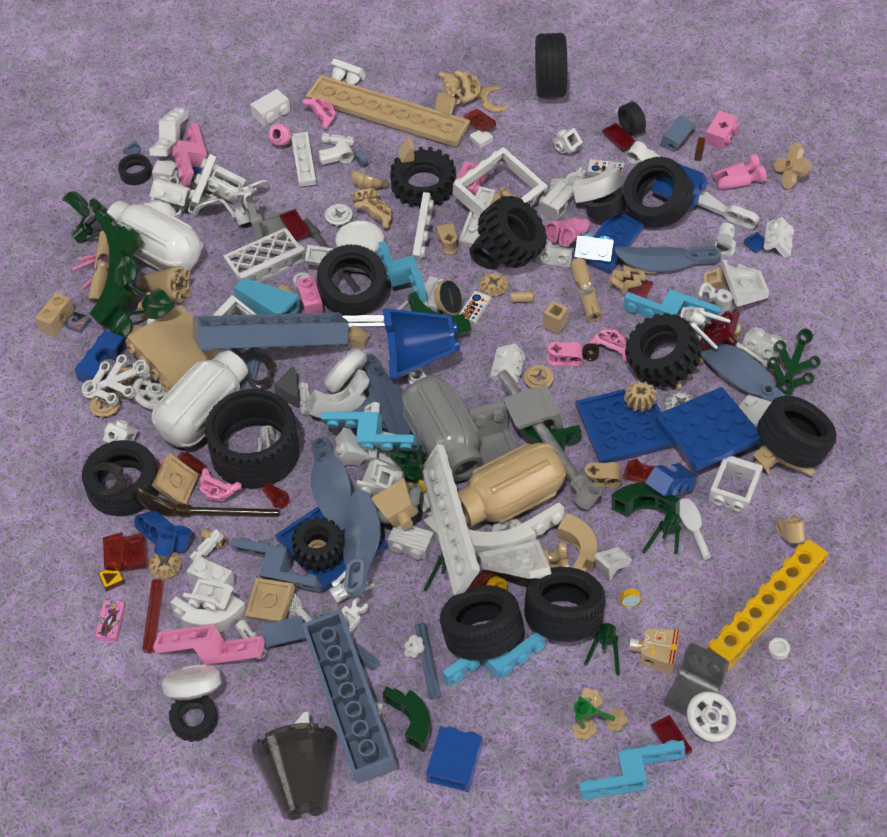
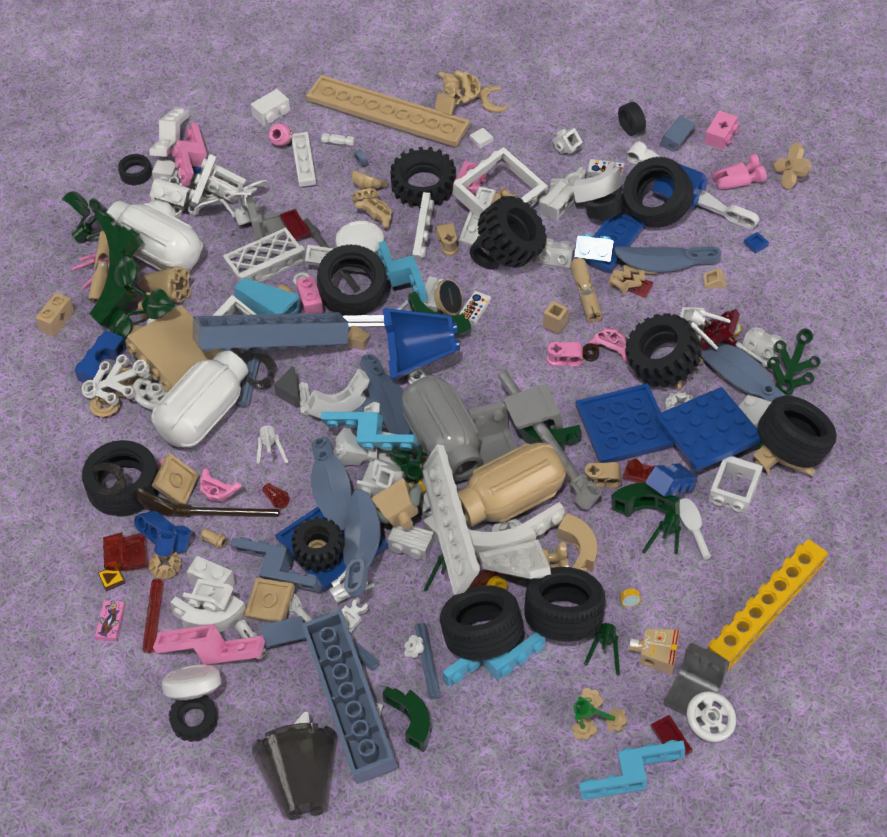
tile [65,311,91,334] -> none
white brick [103,420,137,443] -> none
sand blue tile [123,141,140,156] -> none
clear red cone [177,452,206,475] -> none
white axle [190,529,224,561] -> none
black tyre [205,389,300,489] -> none
bright pink piece [302,98,336,129] -> none
white piece [318,141,354,165] -> none
white piece [324,349,367,393] -> none
white gear [325,204,353,227] -> none
white tile [331,58,366,85] -> none
tan slope [399,137,414,163] -> none
blue brick [426,726,482,792] -> none
clear red tile [464,108,496,133] -> none
tan gear [479,272,508,296] -> none
white bracket [490,343,525,383] -> none
tan pin [511,289,534,304] -> none
tan gear [524,365,554,388] -> none
black tyre [535,33,567,98] -> none
bright pink piece [545,216,590,246] -> none
white slope [594,547,632,581] -> none
dark red tile [602,123,636,153] -> none
medium azure bracket [623,289,721,320] -> none
tan gear [624,380,657,413] -> none
reddish brown tile [694,137,705,161] -> none
white leg [698,283,733,311] -> none
white leg [715,223,736,257] -> none
white wing [721,259,769,306] -> none
white bracket [764,217,794,258] -> none
white tile [768,638,790,660] -> none
tan piece [775,514,806,543] -> none

